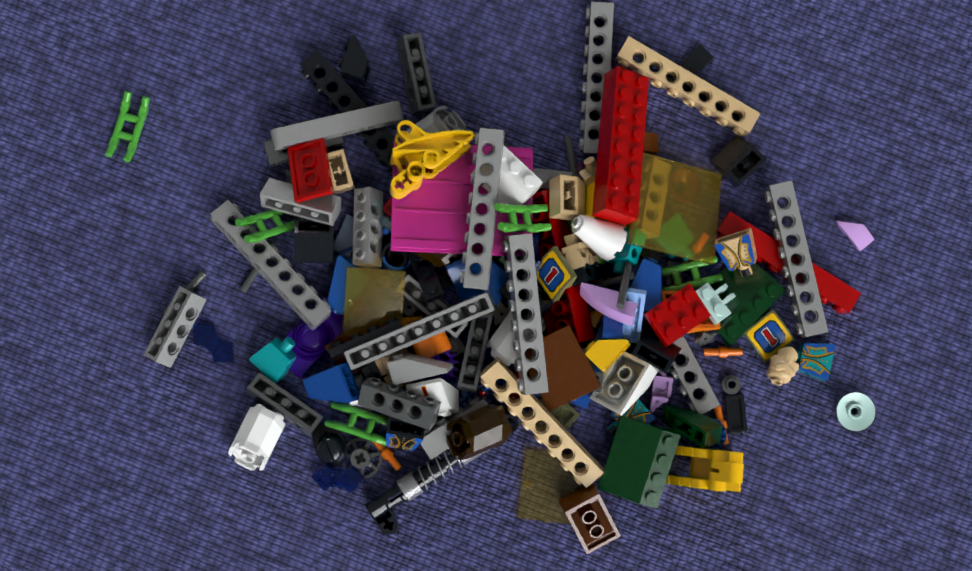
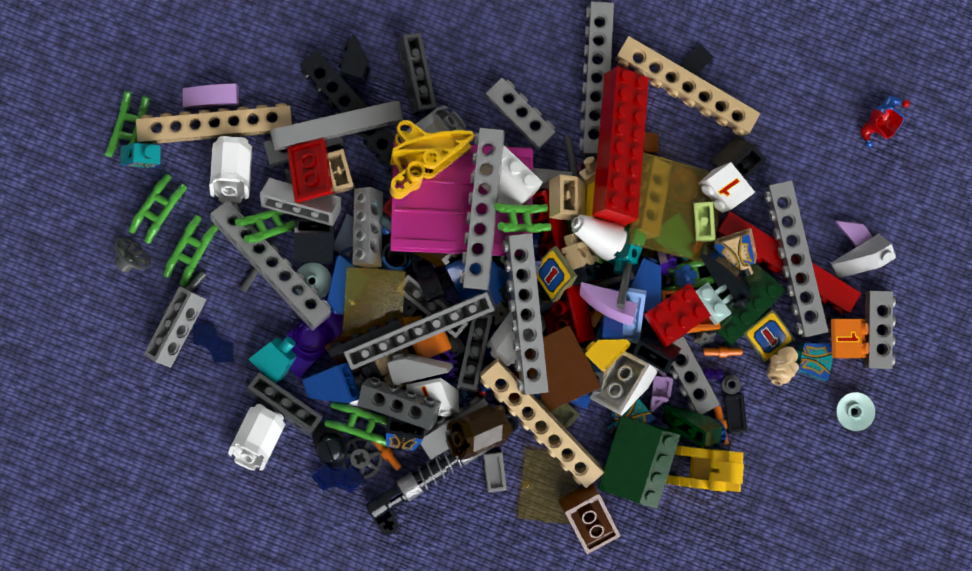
none -> dark grey wheel [113,238,151,273]
none -> teal torso [120,143,161,169]
none -> bright green piece [128,174,187,244]
none -> tan brick [136,103,293,144]
none -> bright green piece [163,215,218,287]
none -> lavender slope [183,84,239,108]
none -> white brick [209,136,252,204]
none -> light aqua dish [295,263,332,299]
none -> light grey tile [483,452,507,493]
none -> light grey brick [486,78,555,151]
none -> dark purple tile [657,248,677,276]
none -> blue plant [674,264,698,287]
none -> yellowish green slope [694,202,715,242]
none -> white slope [698,162,755,213]
none -> black slope [699,246,751,300]
none -> dark purple piece [704,368,723,380]
none -> black plate [729,291,752,309]
none -> light grey slope [831,234,896,278]
none -> orange slope [831,319,869,359]
none -> red piece [860,95,910,148]
none -> light grey brick [864,291,896,369]

